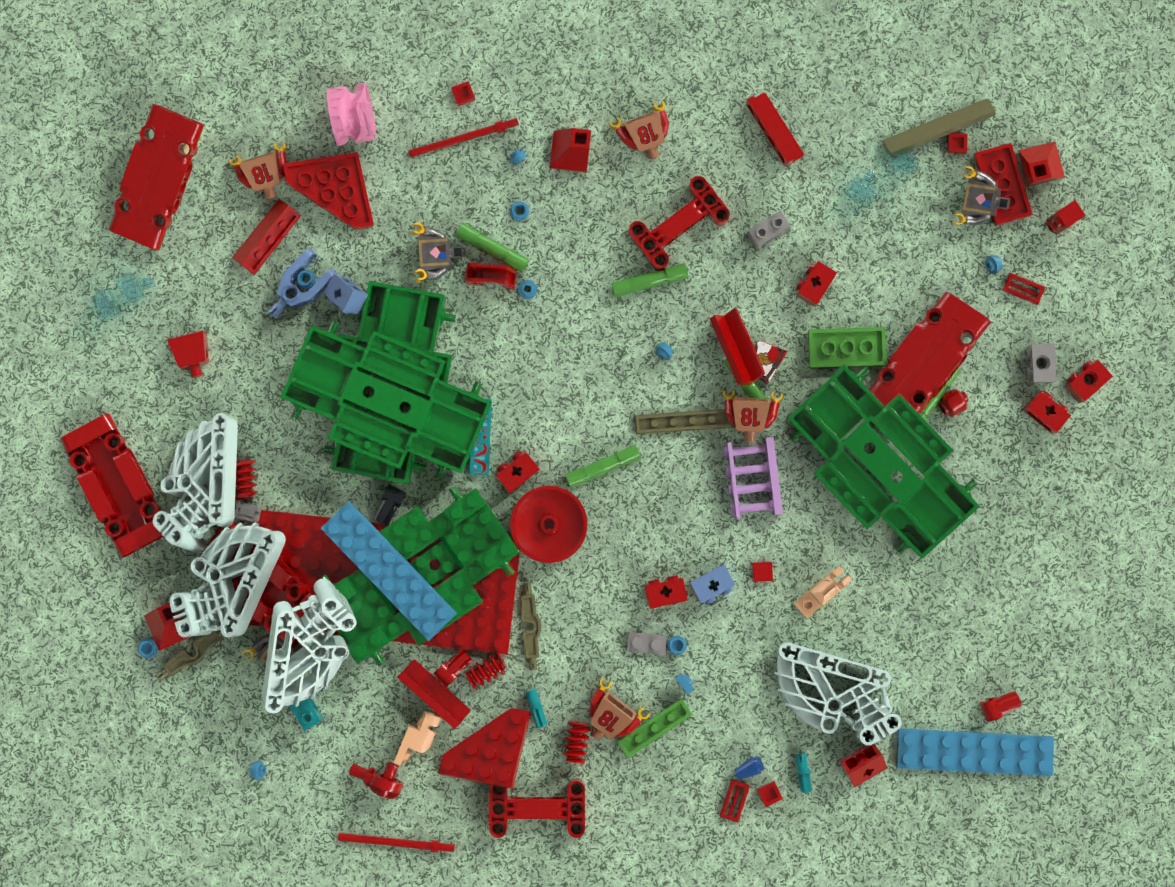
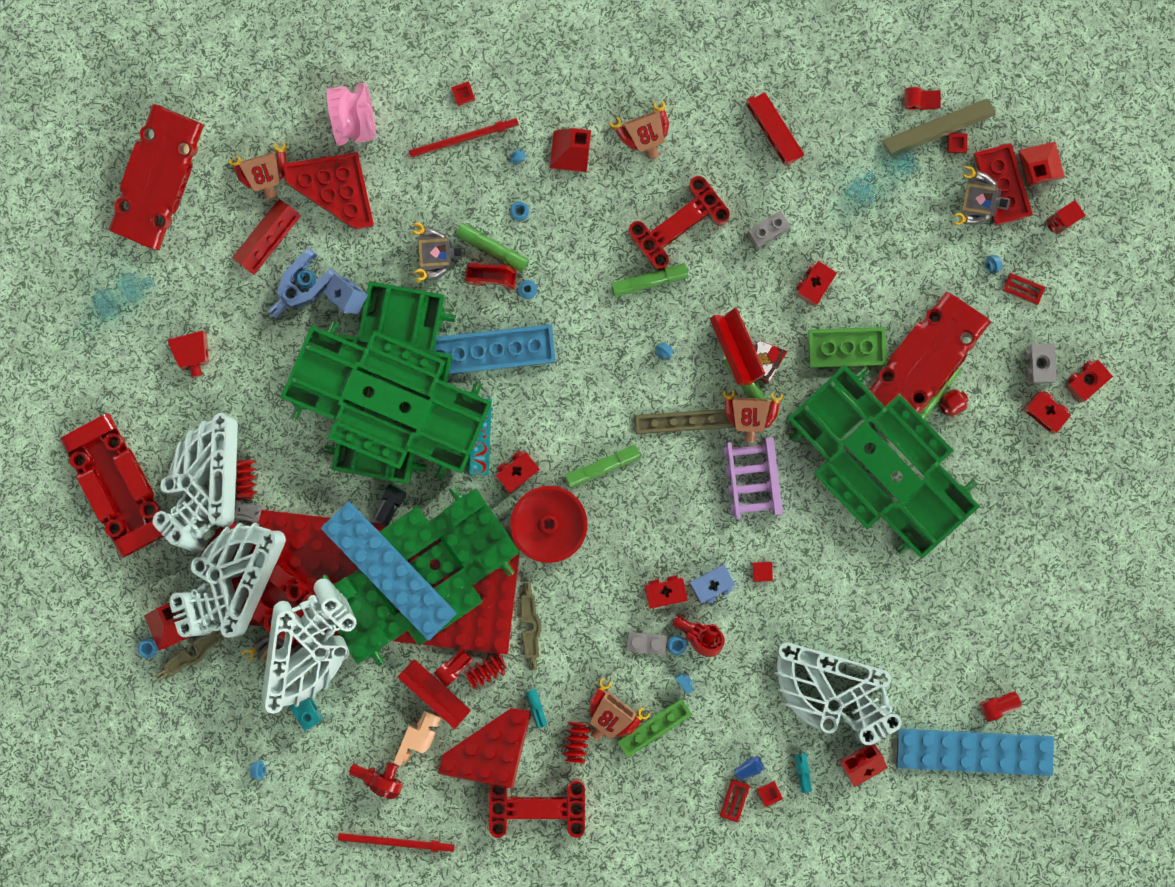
light nougat plate [794,566,852,618] -> none
none -> dark azure plate [434,324,556,375]
none -> red pin [672,615,725,657]
none -> red panel [904,87,941,110]

